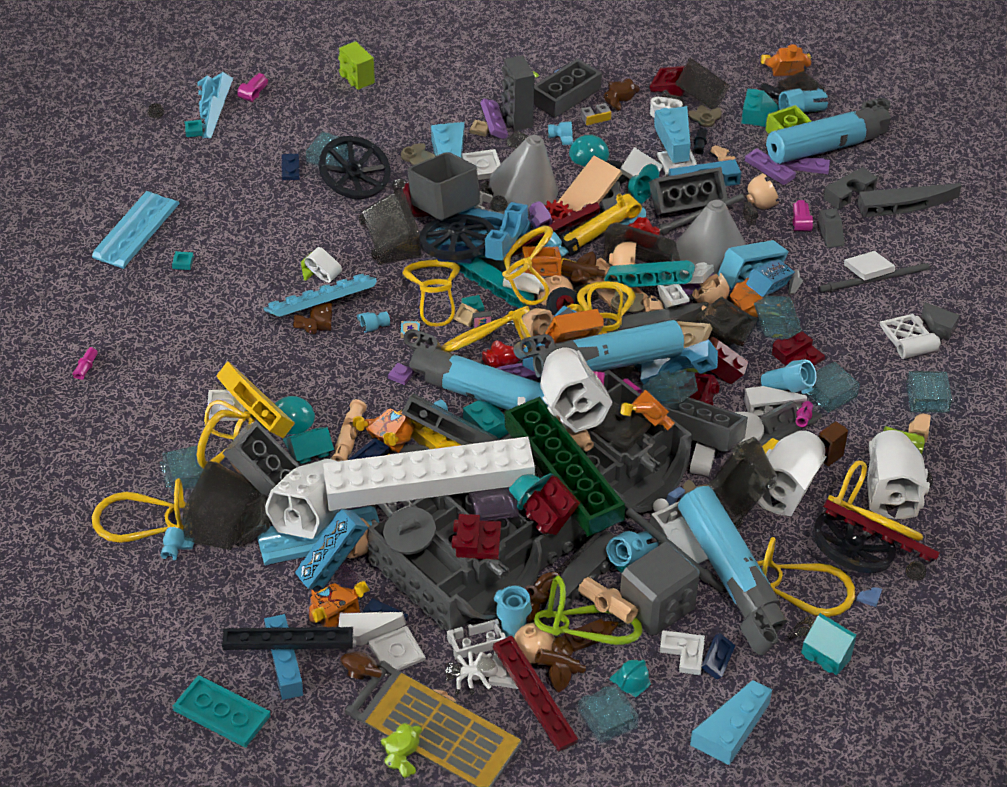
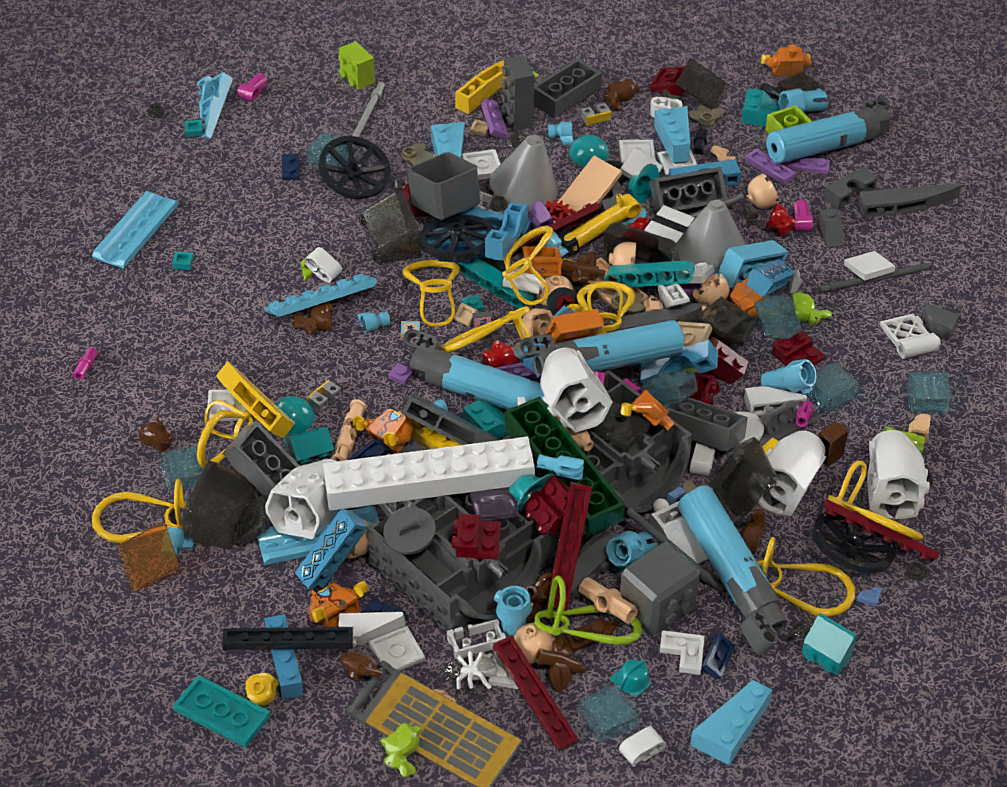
none -> clear orange piece [117,521,181,592]
none -> reddish brown animal [138,415,173,452]
none -> yellow head [245,673,279,706]
none -> flat silver piece [307,380,341,413]
none -> light grey bar [352,82,385,148]
none -> yellow slope [455,60,504,114]
none -> medium azure arm [537,455,584,480]
none -> dark red plate [546,482,592,611]
none -> white tile [619,140,655,163]
none -> white beam [619,726,666,767]
none -> white sticker [645,205,694,243]
none -> reddish brown animal [740,508,766,554]
none -> red hair [766,204,796,237]
none -> lime animal [790,291,832,326]

